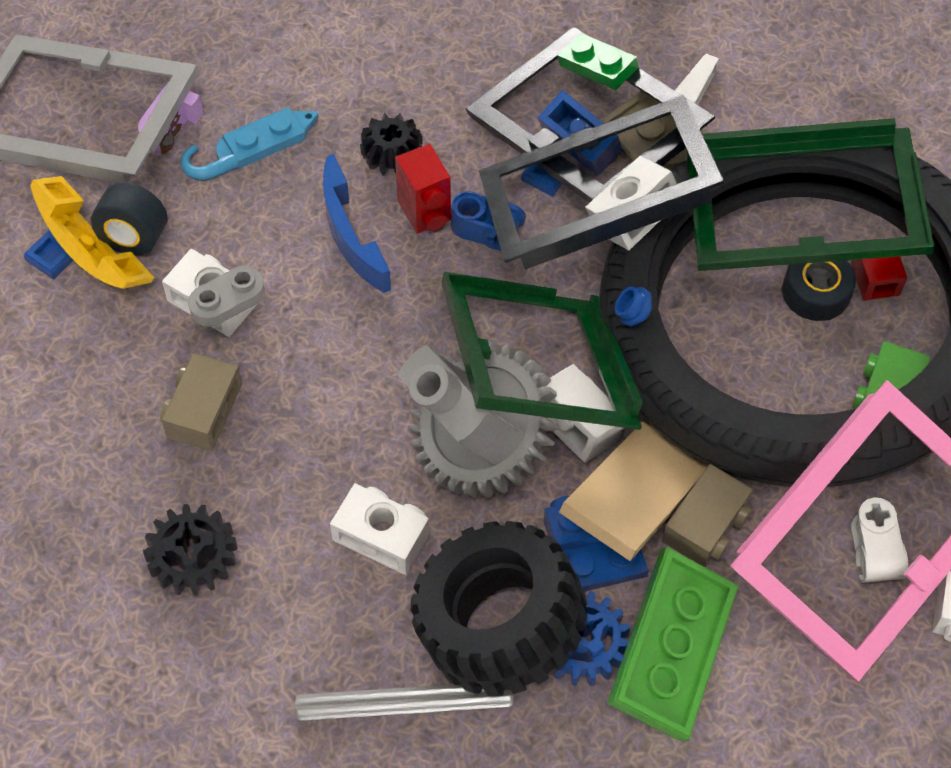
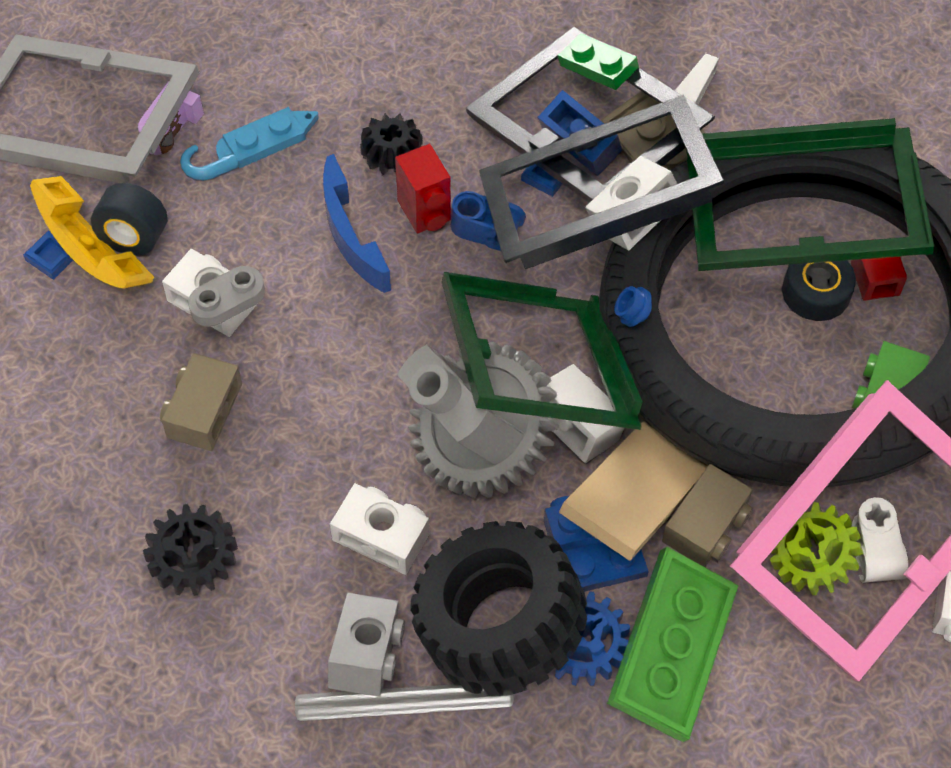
none -> light grey brick [328,593,405,697]
none -> lime gear [770,502,863,595]

